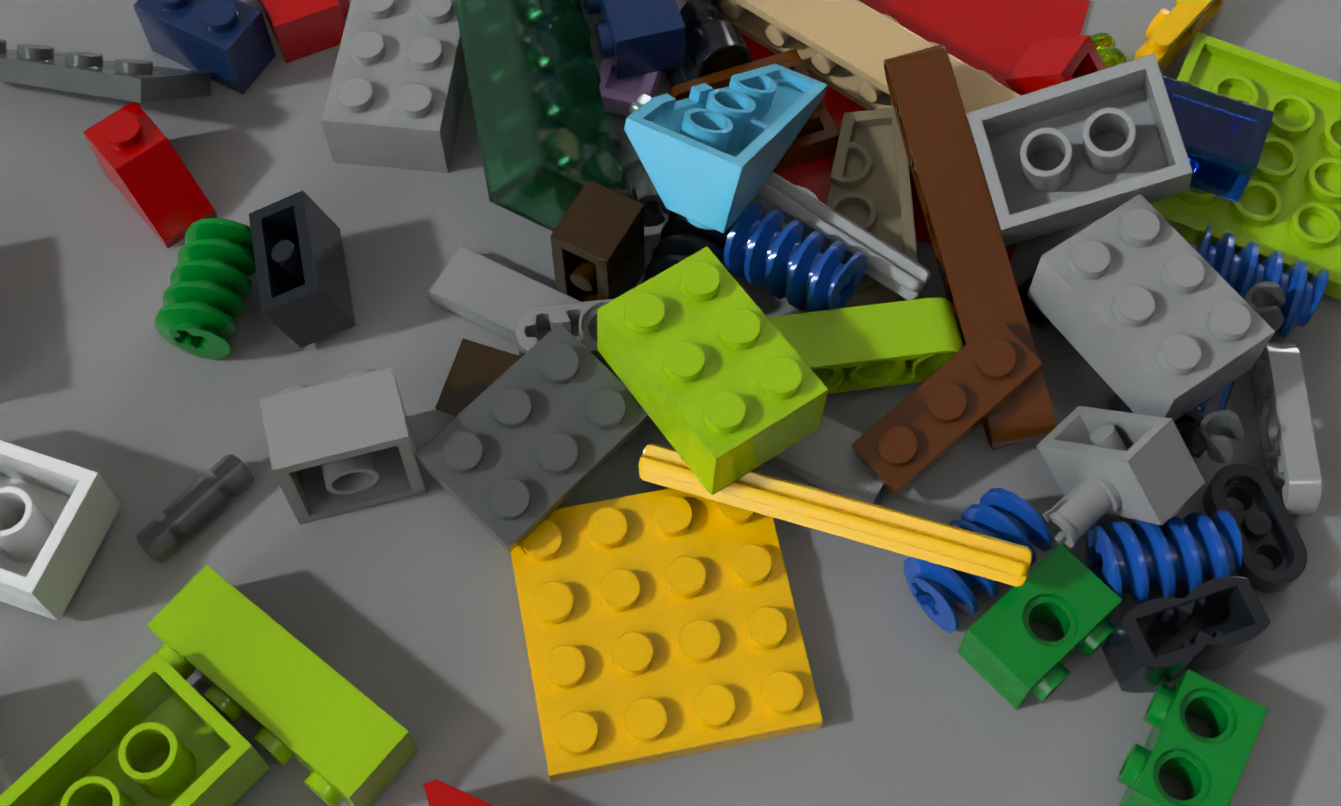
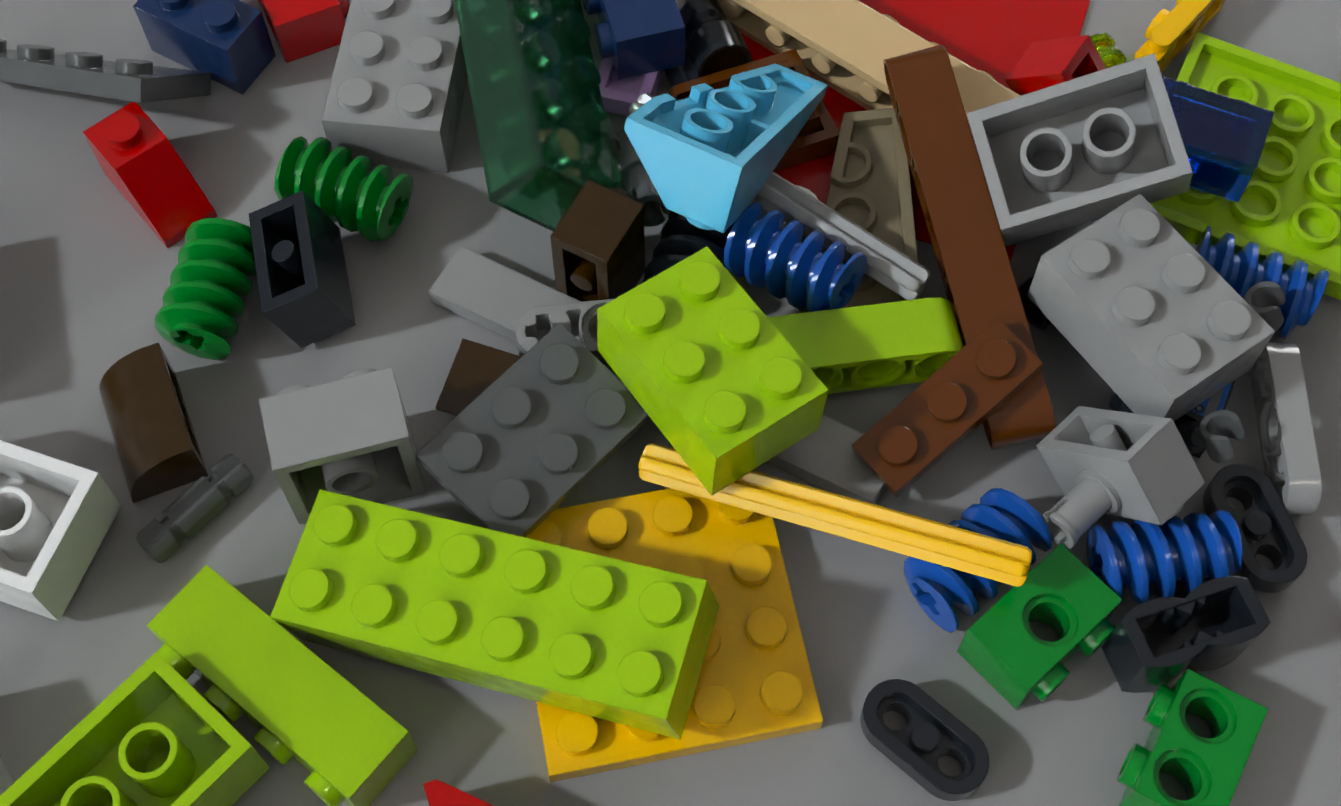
none -> dark brown brick [99,342,208,503]
none -> lime brick [270,489,720,740]
none -> green piece [274,136,414,241]
none -> black plate [860,679,989,801]

